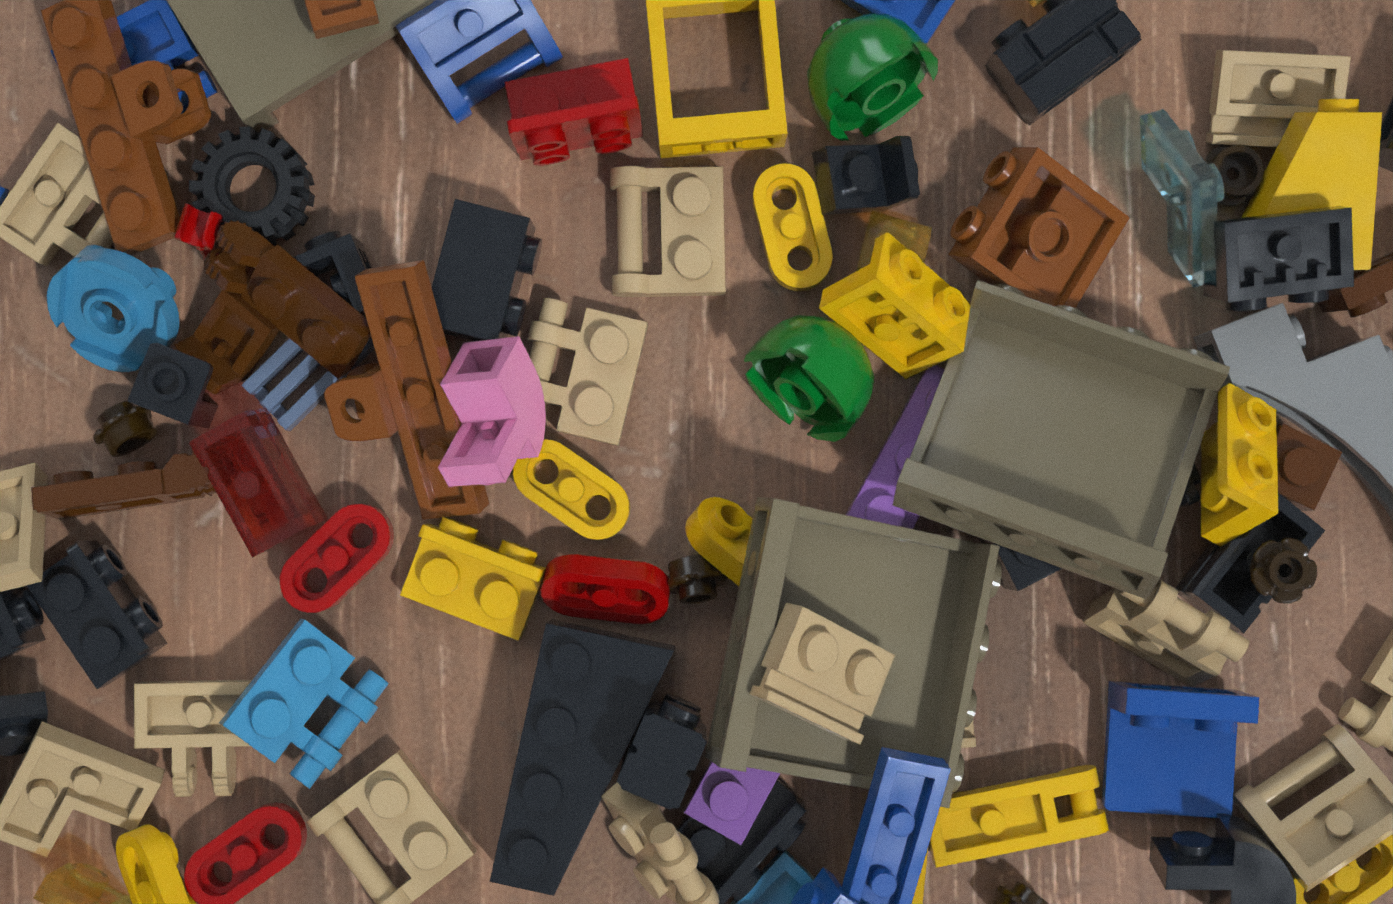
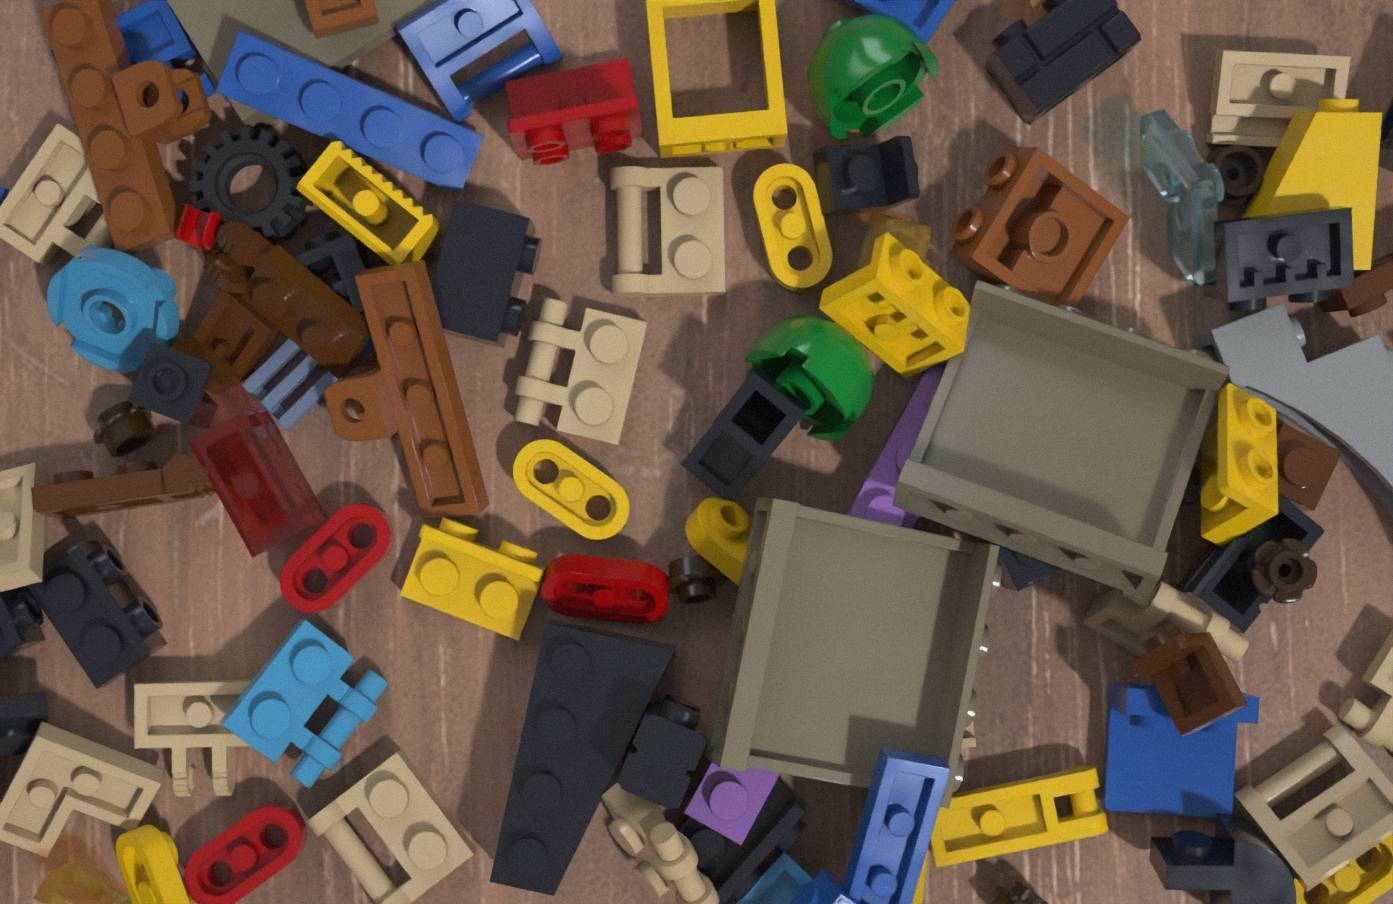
bright pink brick [438,336,546,487] -> none
tan plate [750,603,895,745] -> none
none -> blue plate [215,29,484,195]
none -> yellow brick [296,141,444,265]
none -> black brick [681,367,809,501]
none -> reddish brown bracket [1127,627,1248,736]

